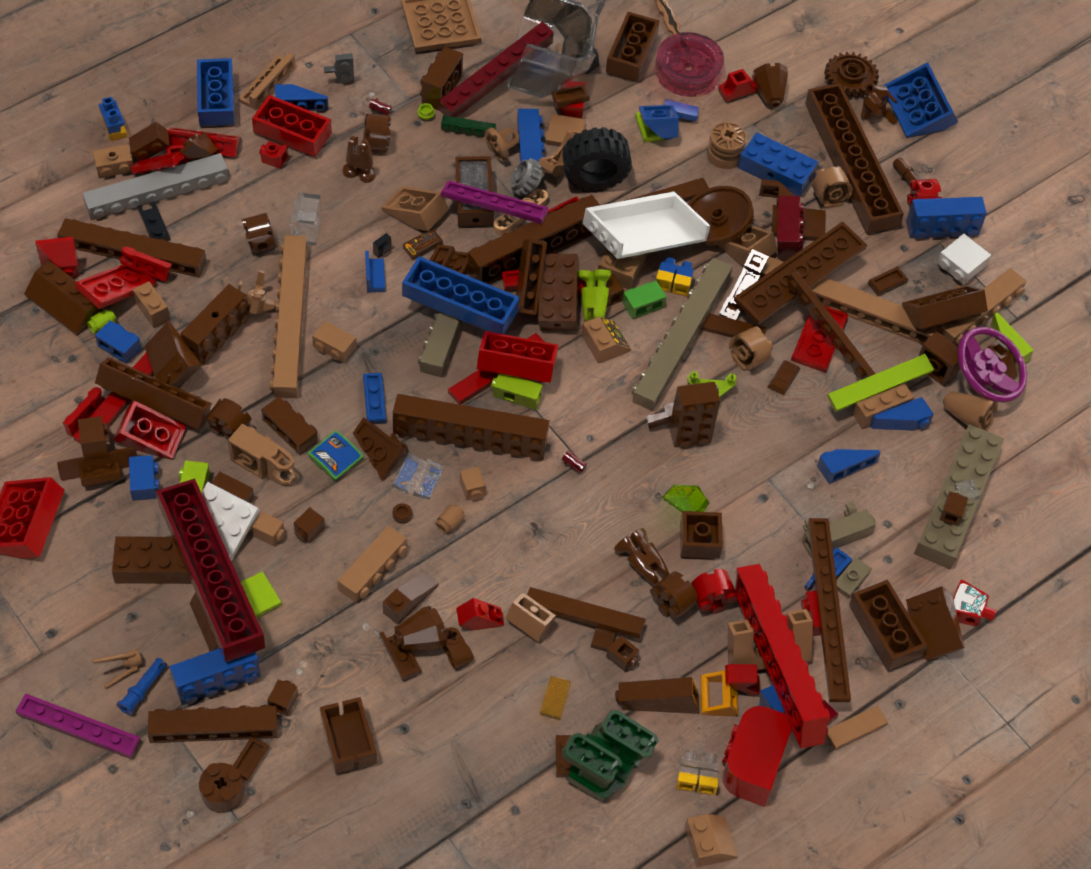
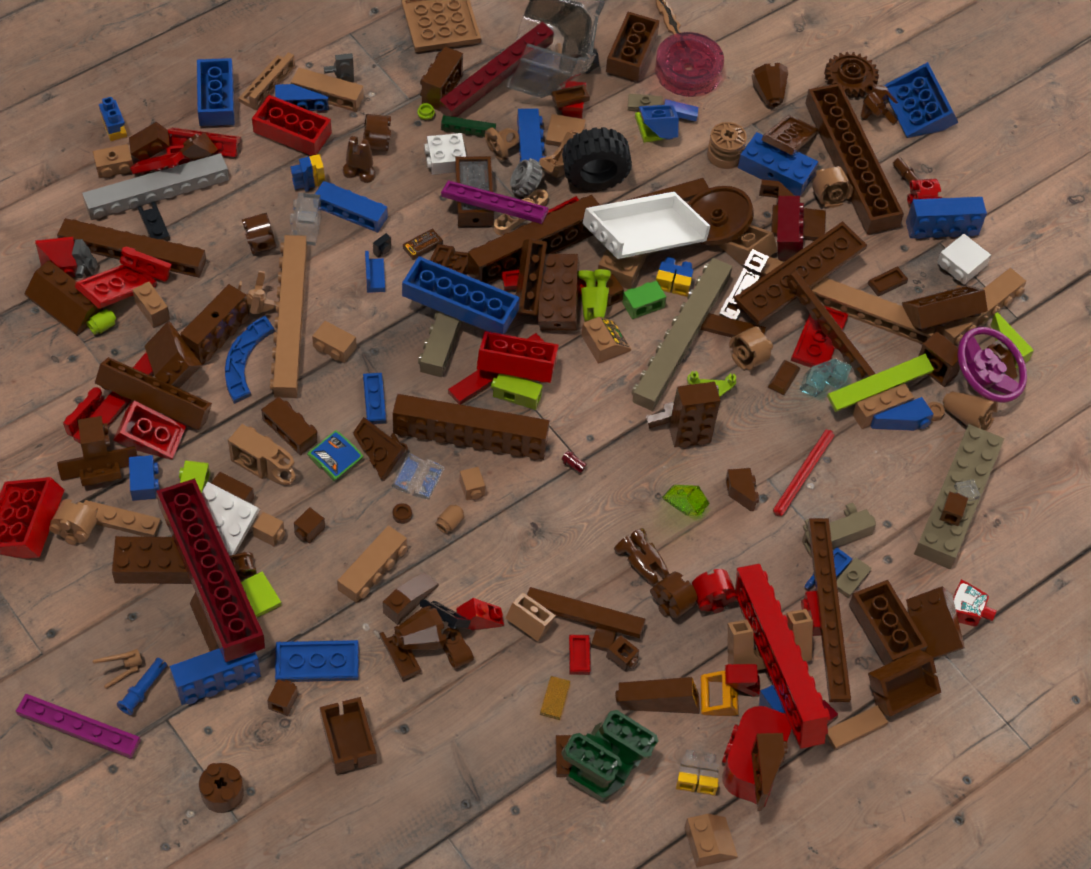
blue brick [95,321,141,364] -> none
reddish brown brick [148,704,277,743] -> none
reddish brown brick [206,398,252,440] -> none
reddish brown tile [233,736,270,781] -> none
red brick [259,141,288,169] -> none
dark red pin [369,98,392,116] -> none
medium nougat slope [381,186,449,231] -> none
reddish brown brick [680,511,723,559] -> none
red brick [718,69,757,102] -> none
blue slope [817,449,881,484] -> none
none -> medium nougat brick [49,499,98,545]
none -> dark grey plate [72,239,97,278]
none -> medium nougat plate [84,500,162,537]
none -> blue tile [225,315,275,404]
none -> reddish brown piece [229,552,257,579]
none -> blue tile [275,640,359,682]
none -> blue hips [290,154,326,193]
none -> medium nougat brick [291,67,364,112]
none -> blue brick [313,181,388,233]
none -> black hinge [419,599,471,630]
none -> white brick [424,133,466,175]
none -> red tile [569,635,590,675]
none -> dark tan plate [627,94,663,111]
none -> reddish brown slope [725,468,759,511]
none -> reddish brown slope [751,733,788,811]
none -> reddish brown tile [761,115,818,155]
none -> red axle [773,429,835,517]
none -> clear light blue brick [799,359,852,397]
none -> reddish brown piece [868,649,941,717]
none -> medium nougat tile [928,402,945,421]

